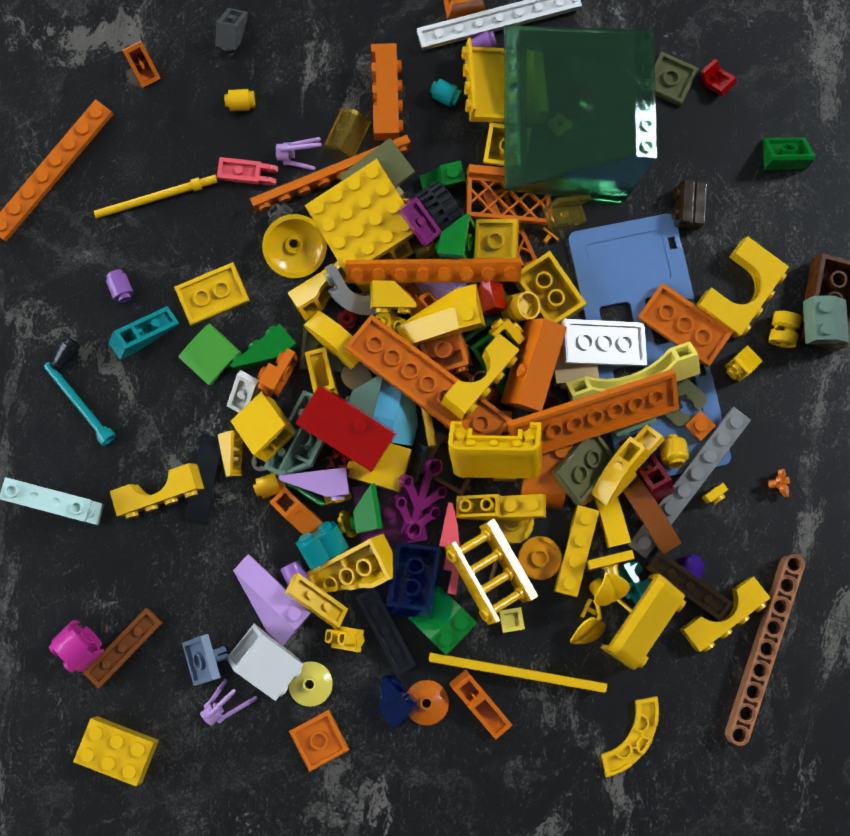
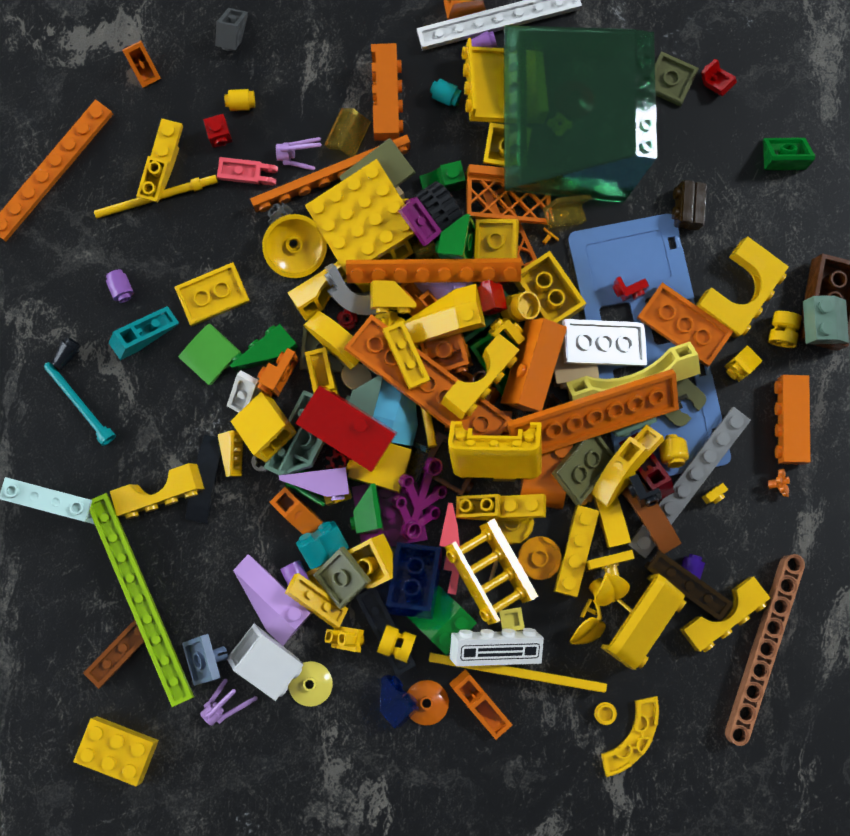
dark pink brick [49,620,104,673] -> none
yellow brick [253,473,287,499] -> none
orange plate [289,710,350,772] -> none
yellow plant [337,510,357,538] -> none
teal hips [618,561,651,604] -> none
orange plate [684,410,716,442] -> none
none -> lime plate [89,493,194,707]
none -> yellow slope [136,118,183,203]
none -> red brick [203,114,233,148]
none -> olive tile [313,546,371,609]
none -> yellow wheel [377,625,416,663]
none -> yellow plate [382,321,430,390]
none -> white brick [449,628,544,666]
none -> yellow plate [594,702,617,725]
none -> red bracket [613,276,649,301]
none -> black bracket [628,474,662,508]
none -> orange brick [774,375,811,465]

